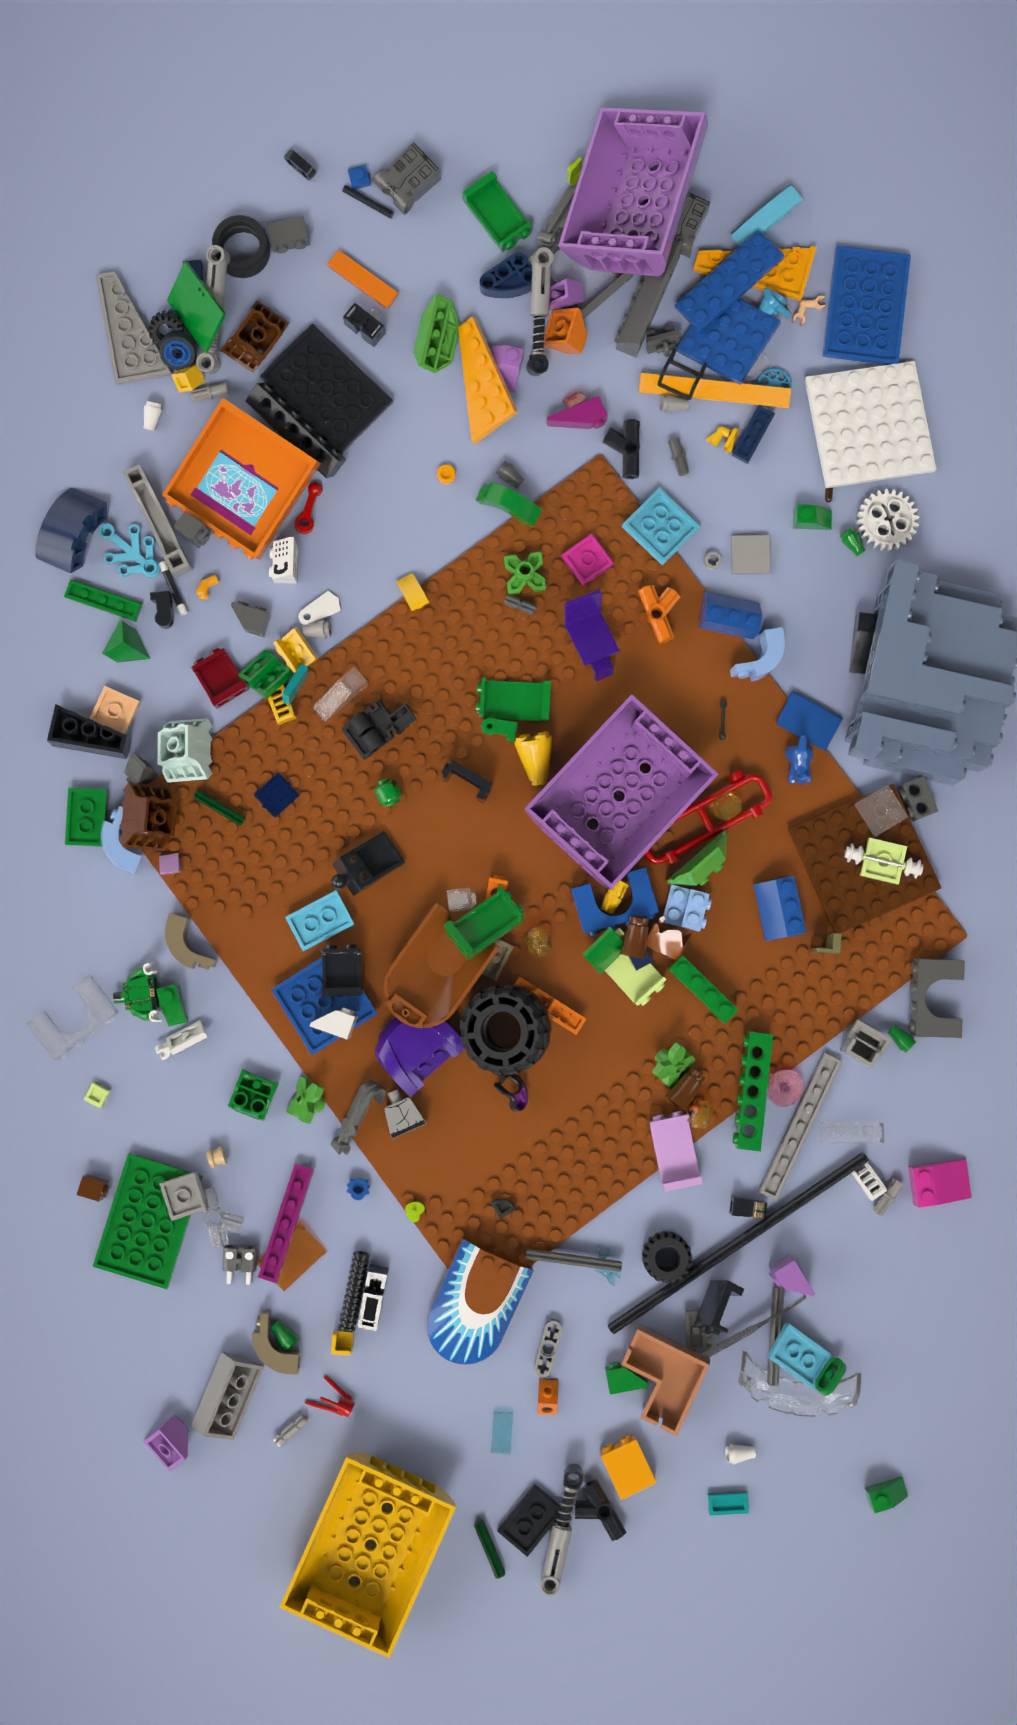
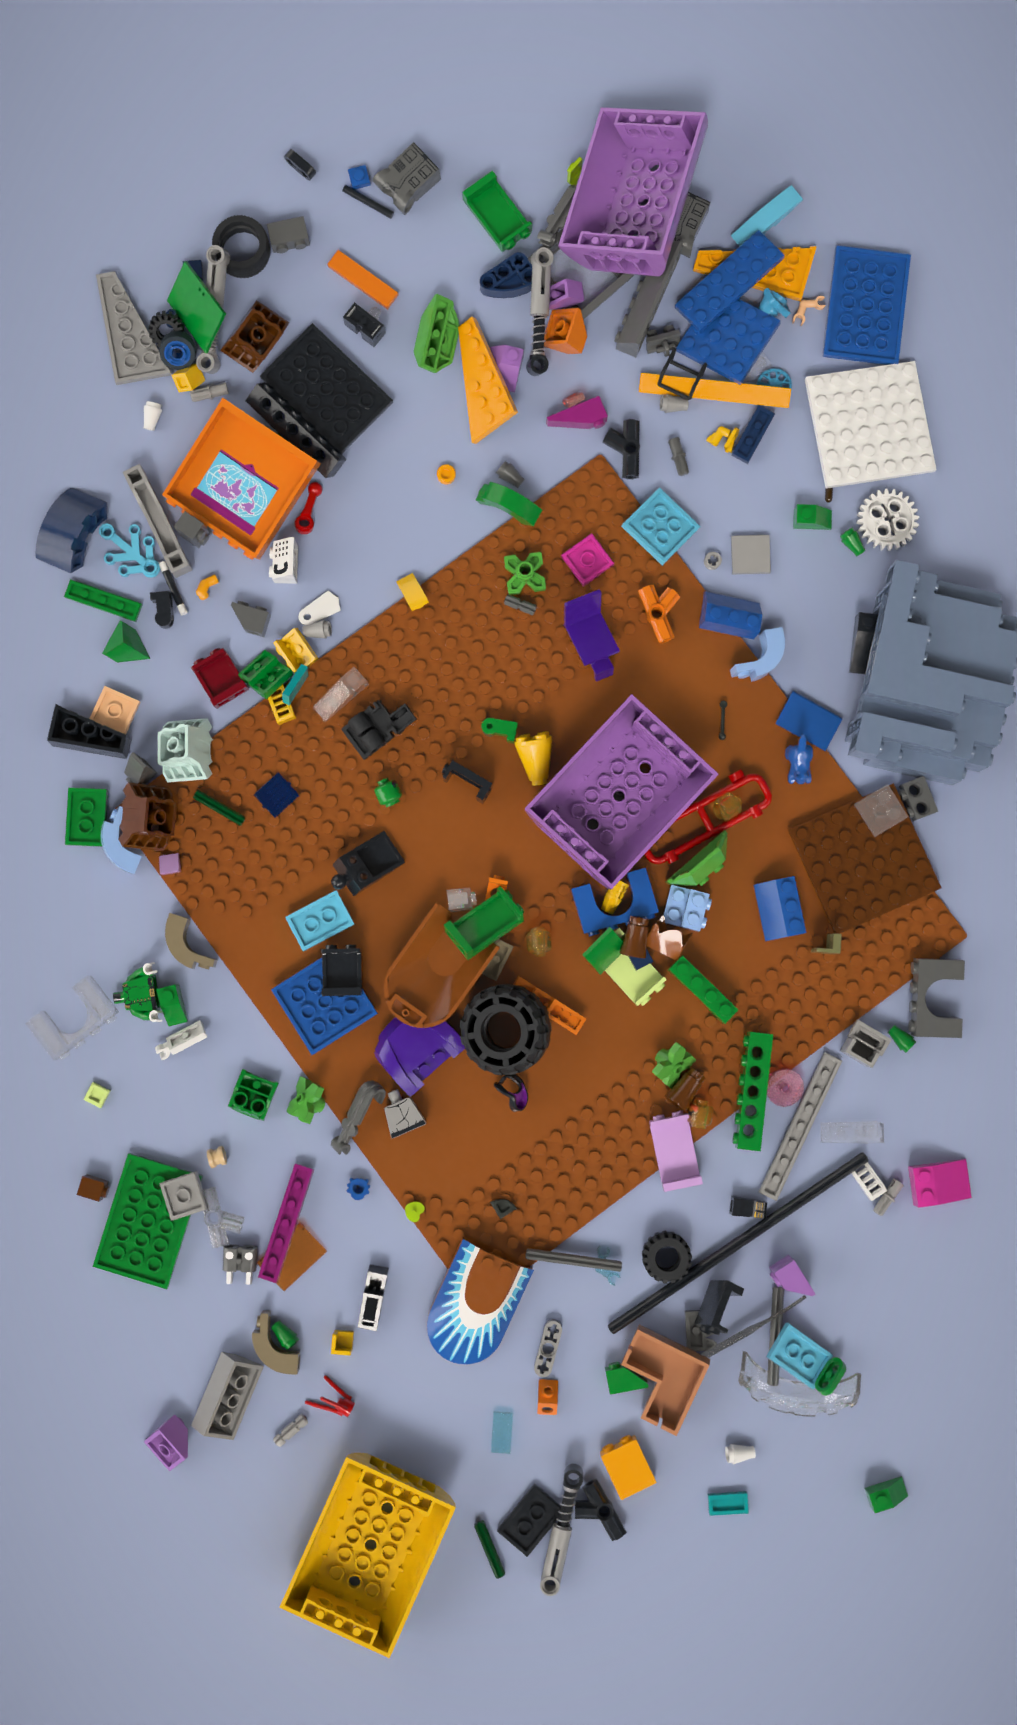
white slope [310,1008,358,1039] -> none
black piece [338,1251,370,1332] -> none
green panel [476,678,551,722] -> none
yellowish green plate [844,838,923,885] -> none

